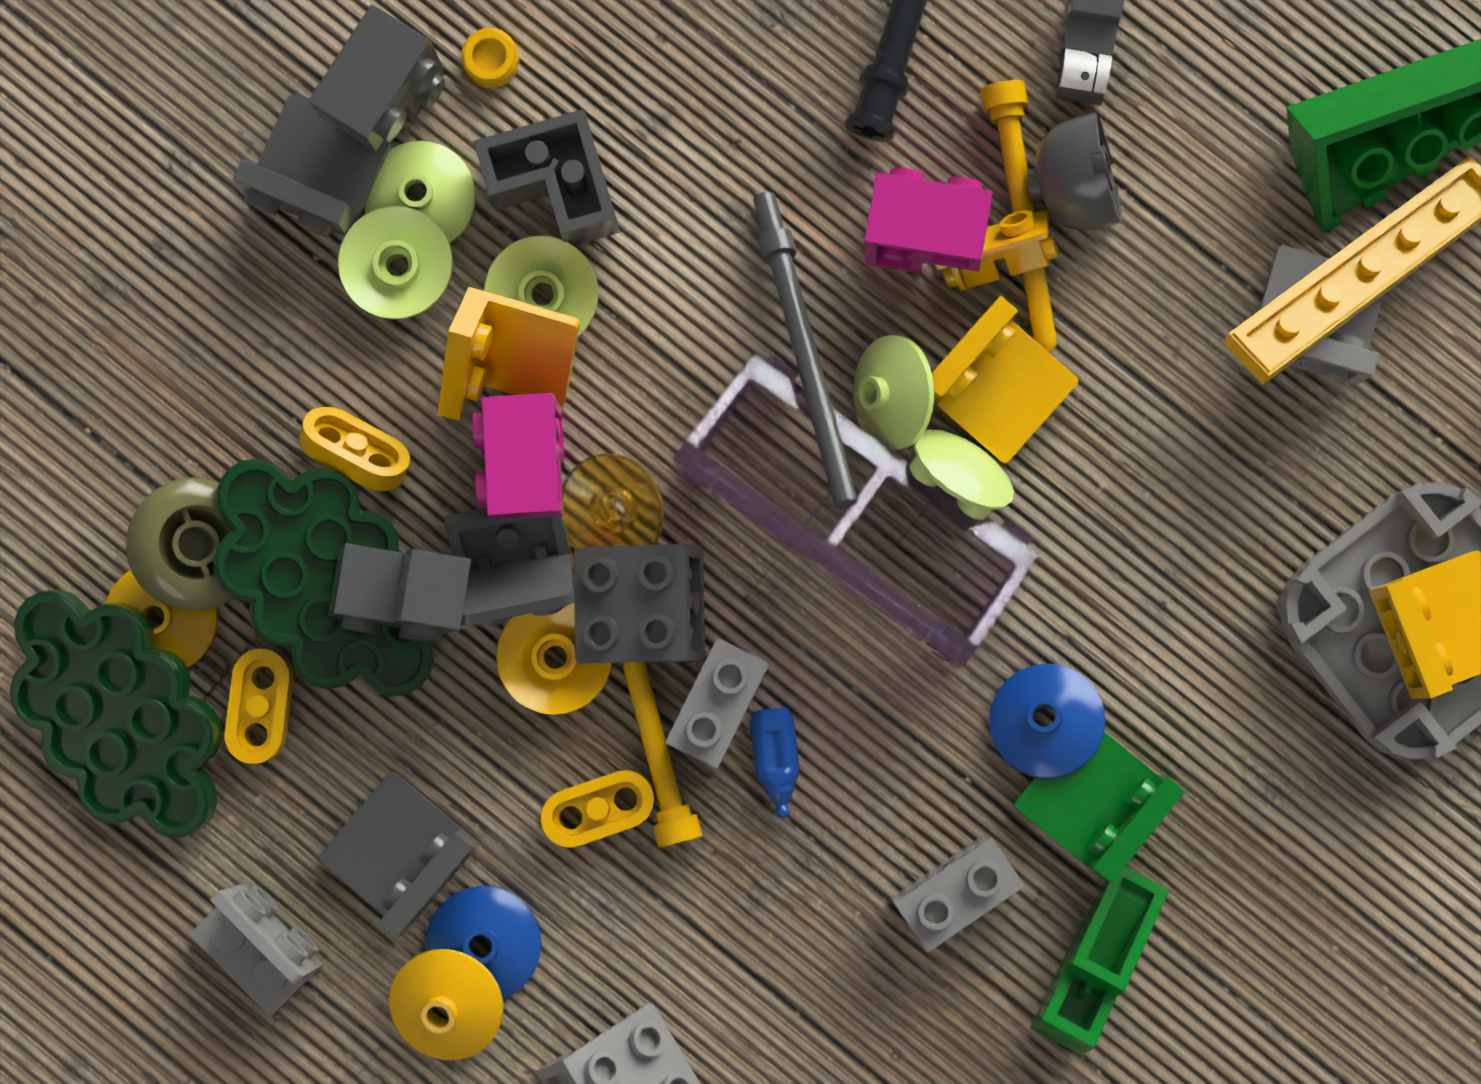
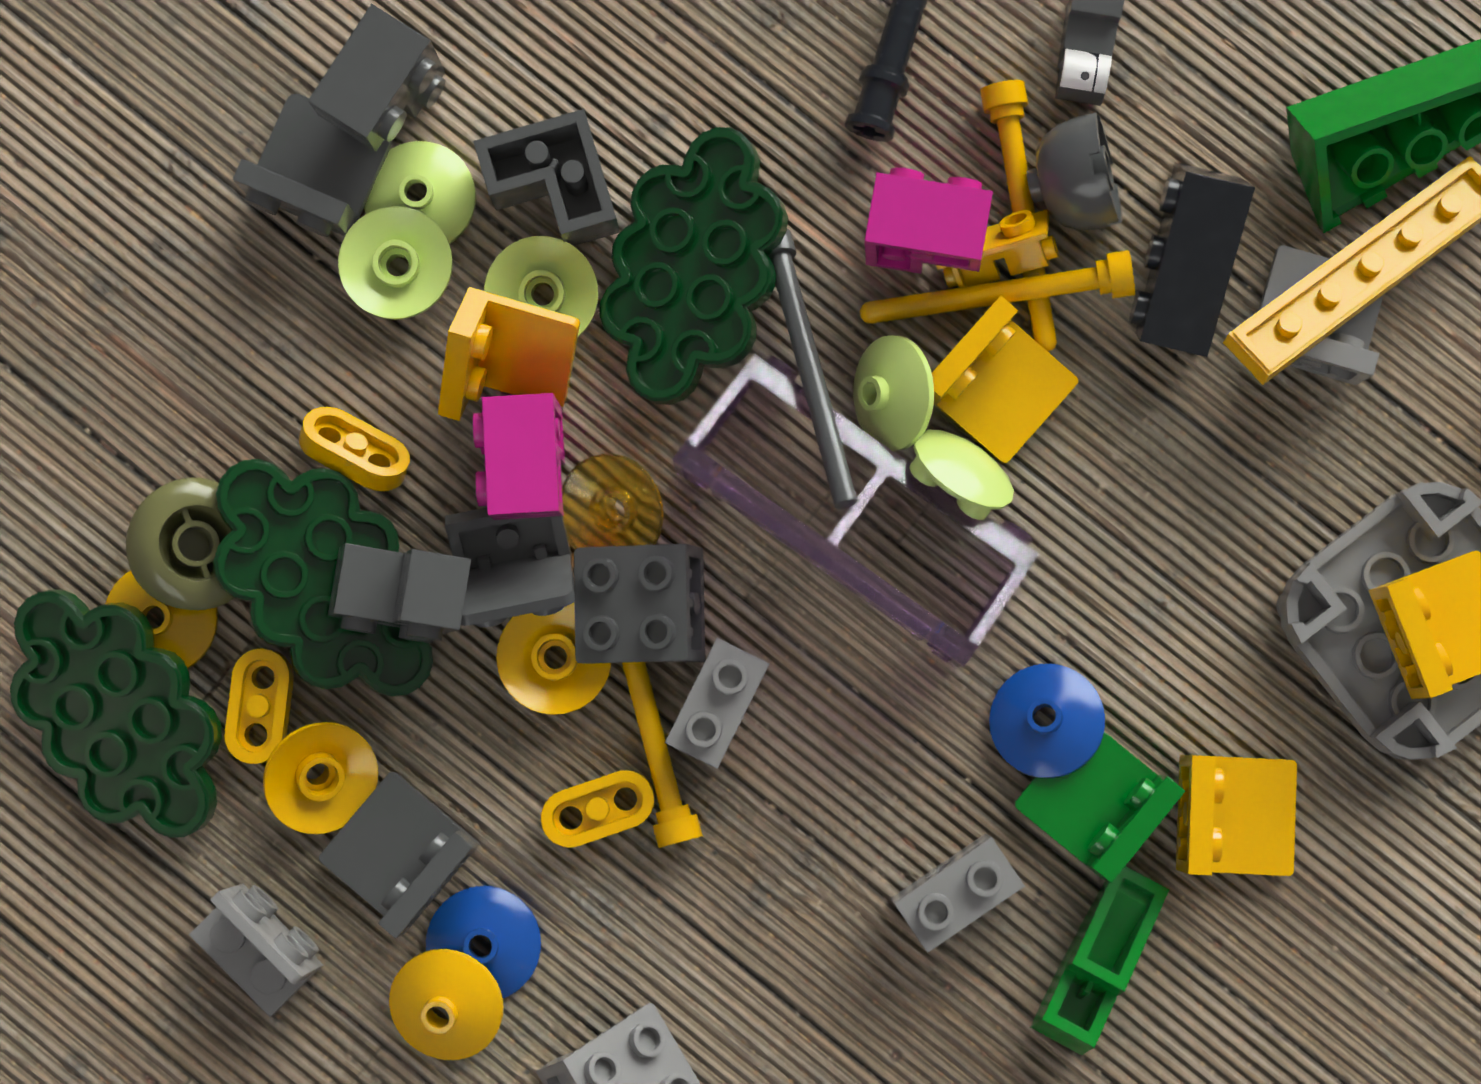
yellow tile [461,28,519,88] -> none
blue piece [750,707,800,818] -> none
none -> yellow dish [263,722,378,834]
none -> dark green plate [599,127,788,405]
none -> yellow piece [860,250,1135,324]
none -> black wedge [1129,162,1255,357]
none -> yellow bracket [1176,754,1297,876]

